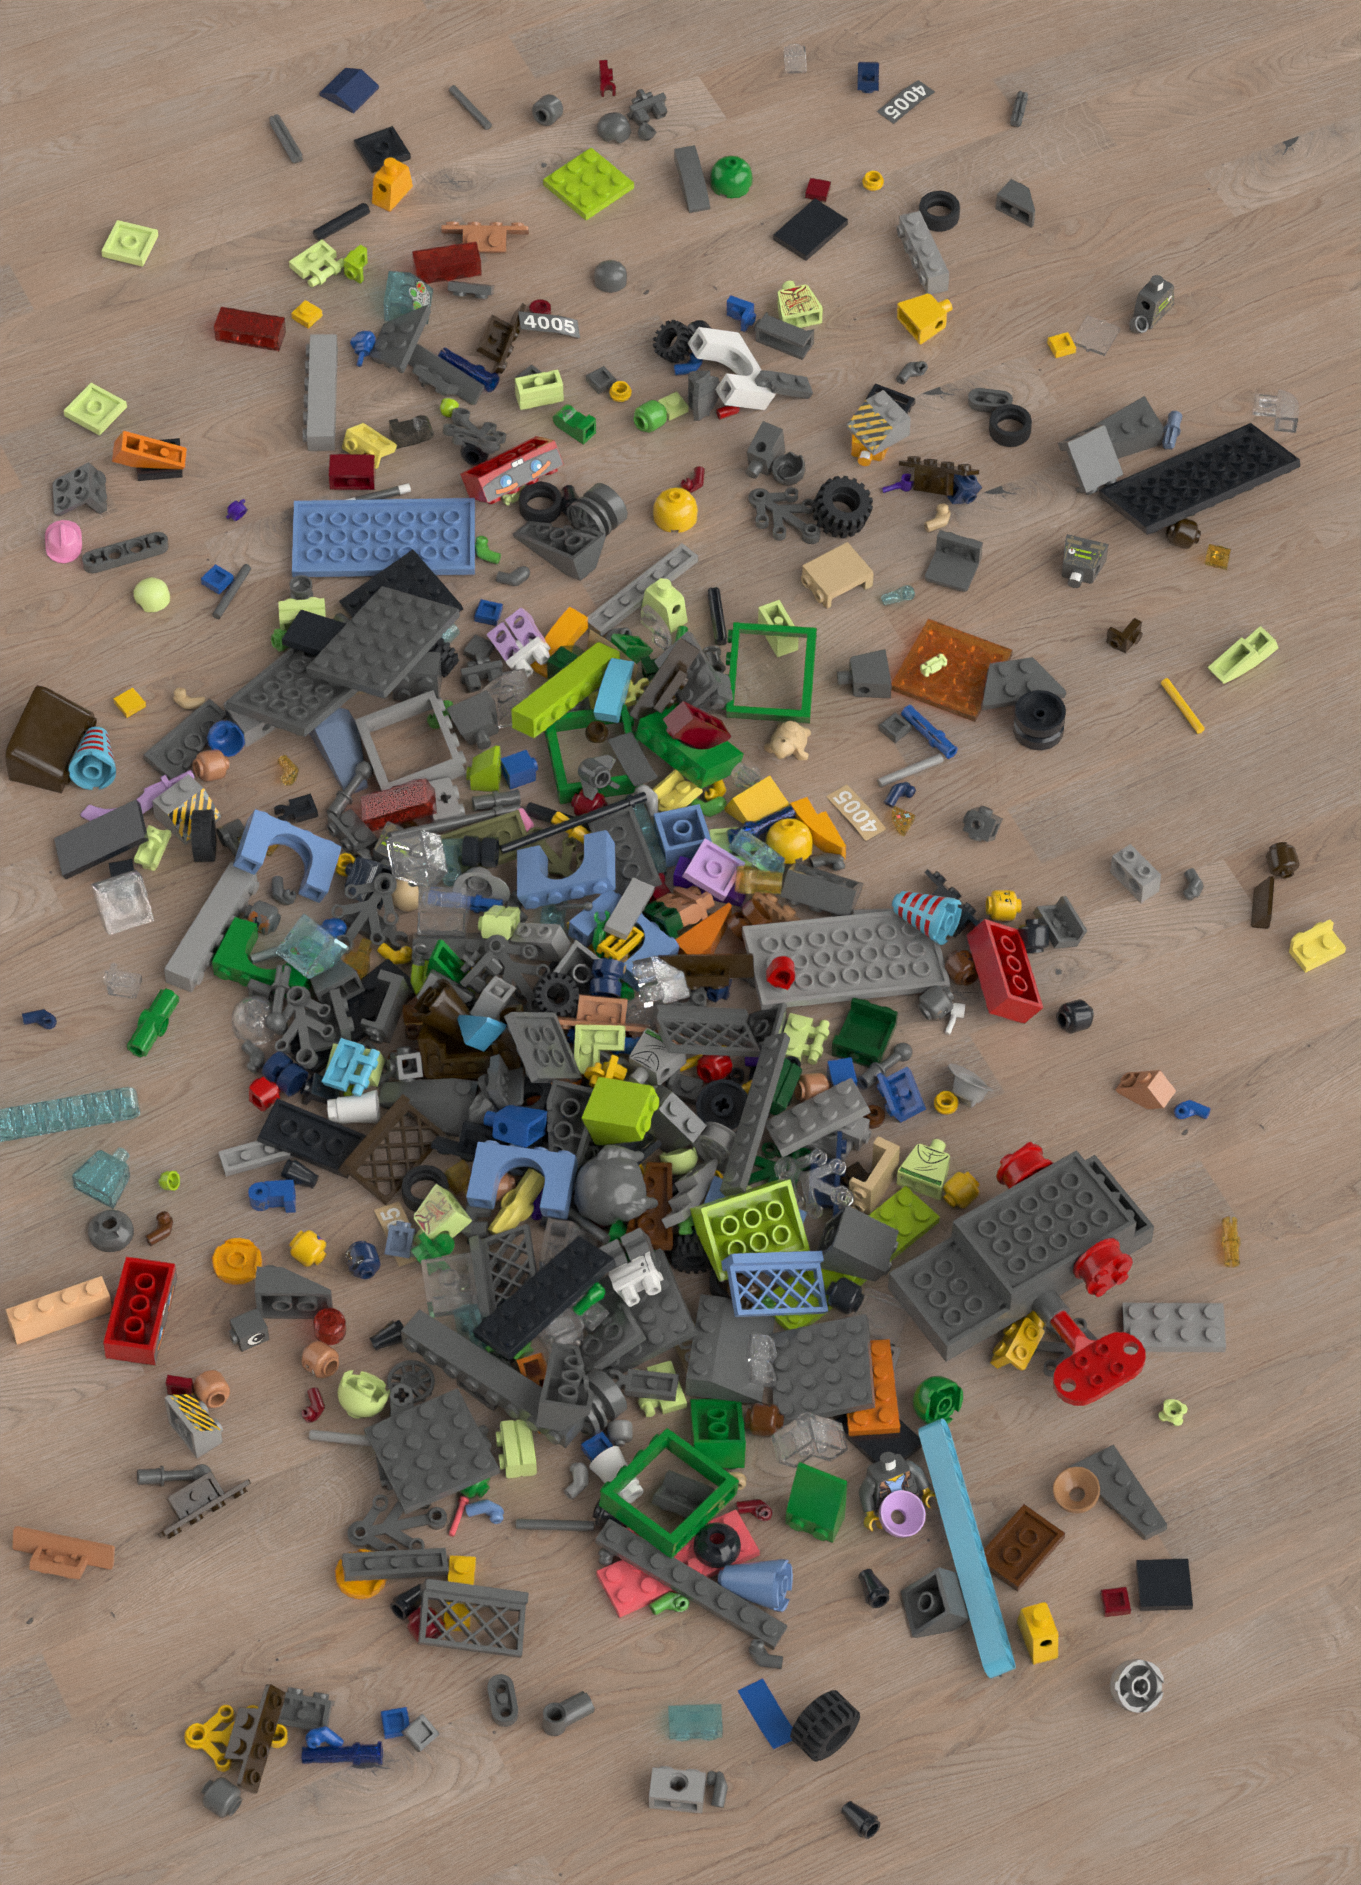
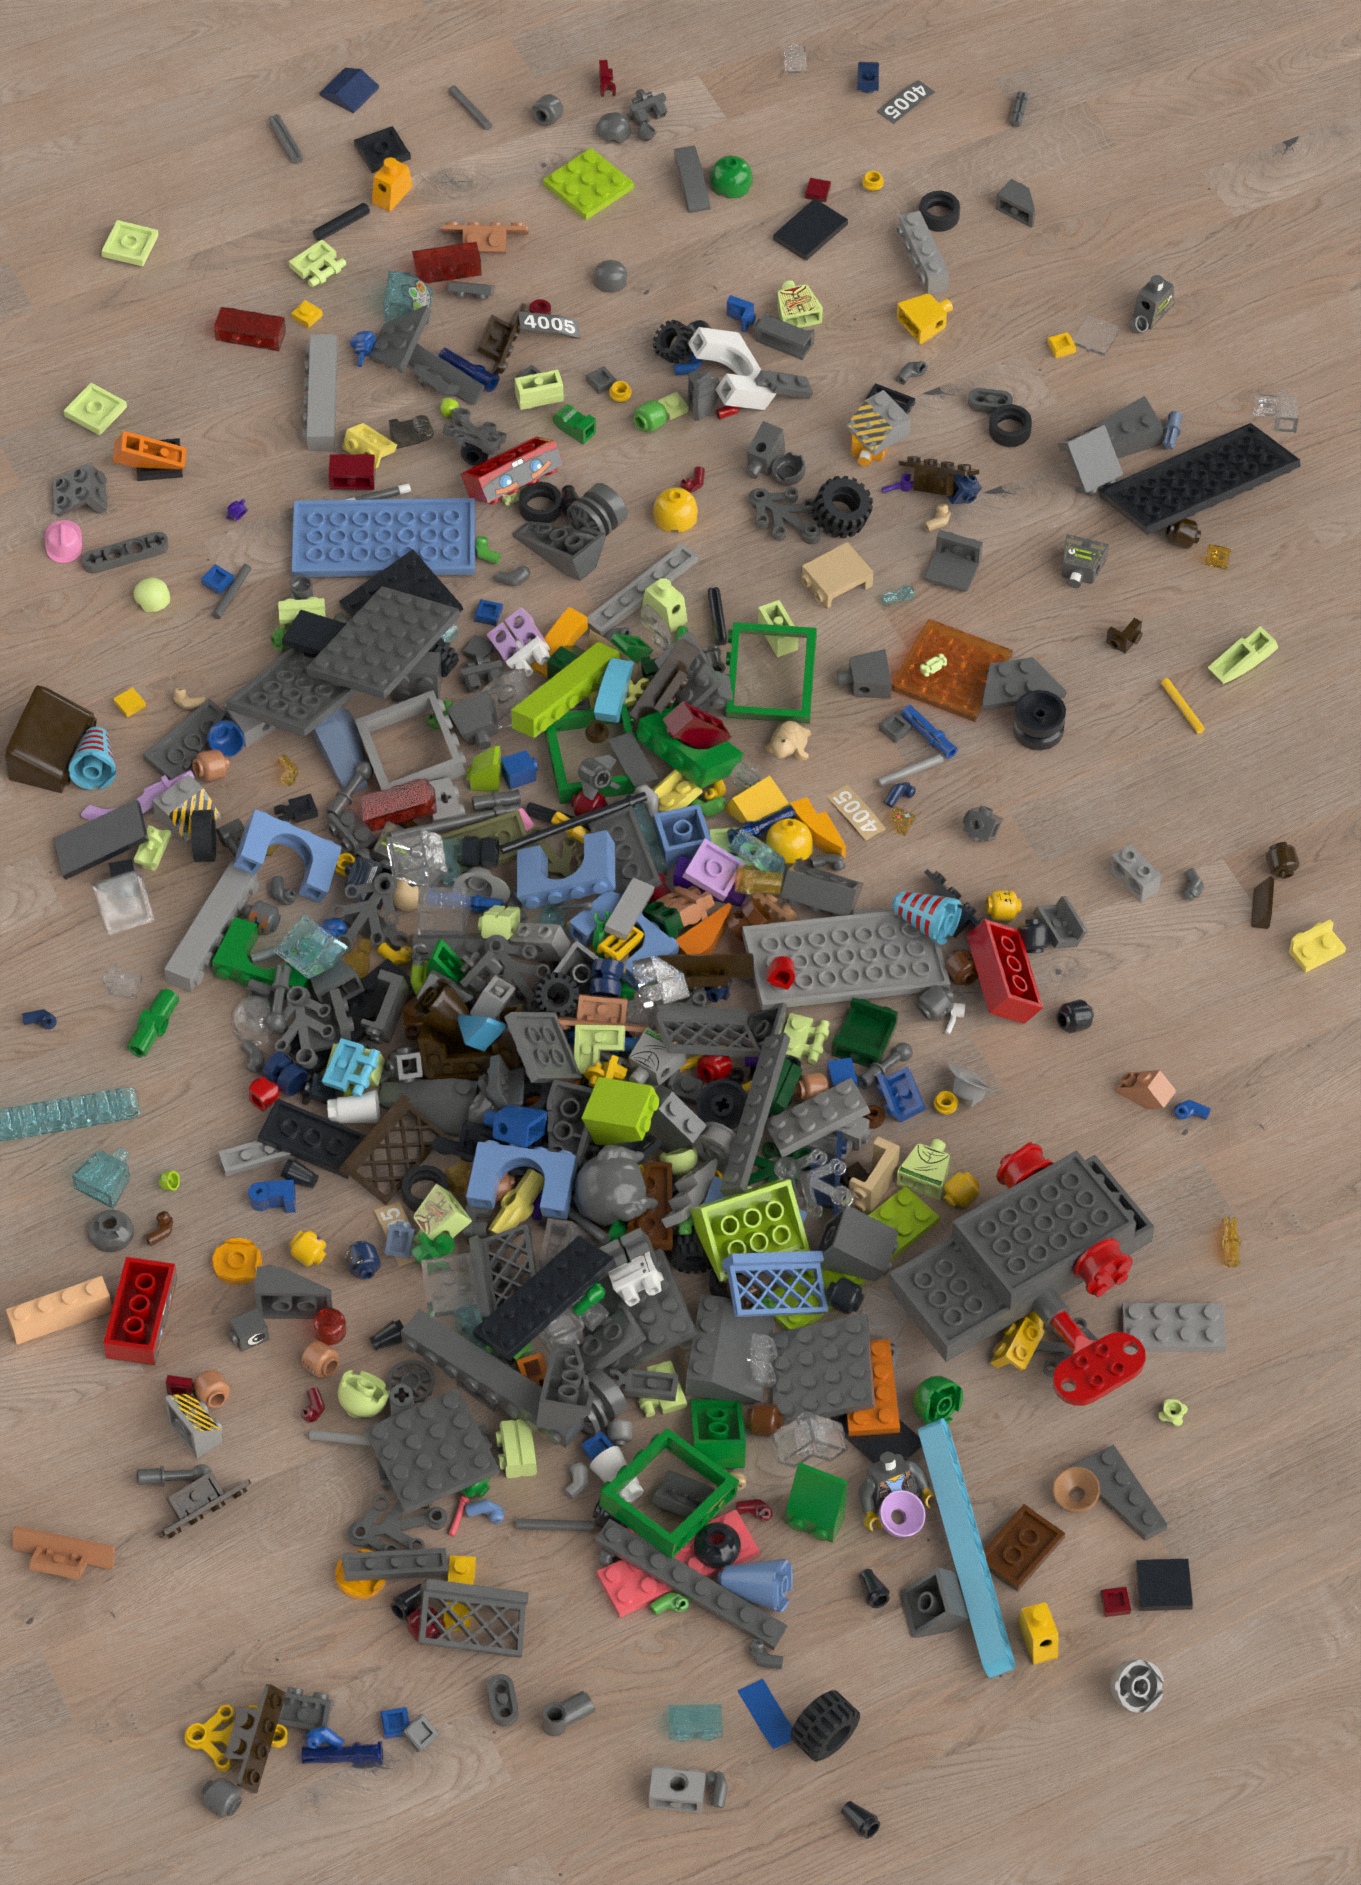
lime bracket [343,244,368,284] -> none

